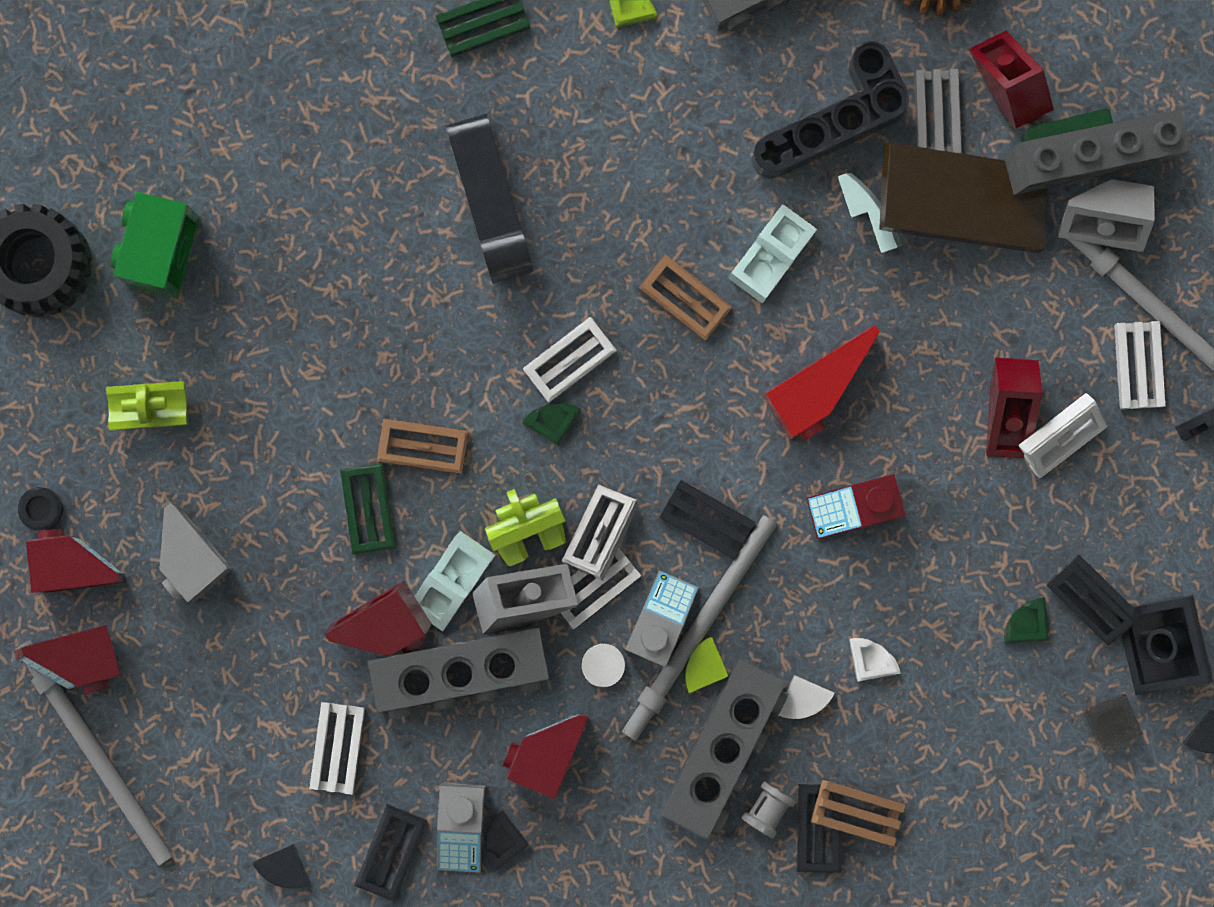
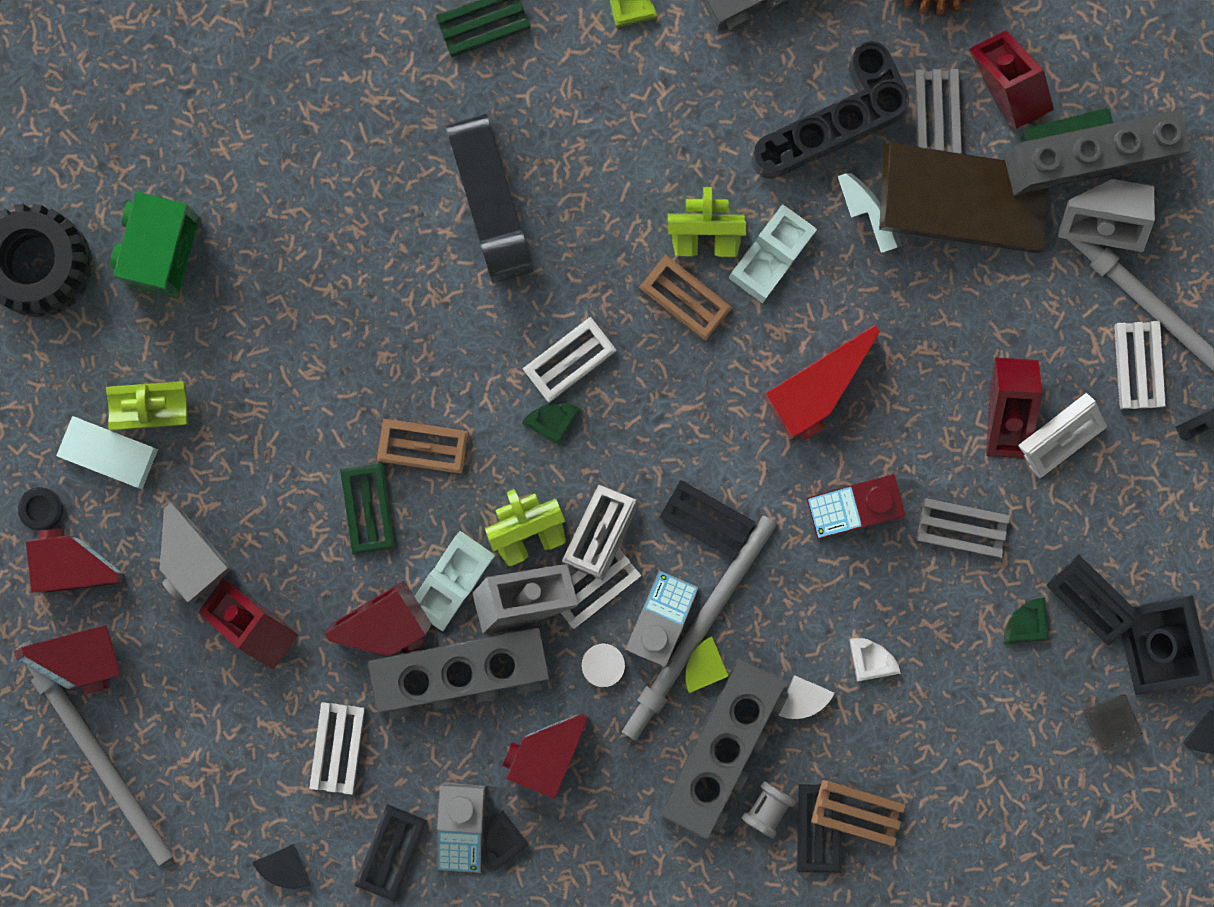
none -> light aqua slope [56,416,158,489]
none -> dark red slope [198,578,299,670]
none -> lime hips [668,187,746,257]
none -> light grey tile [916,498,1010,558]

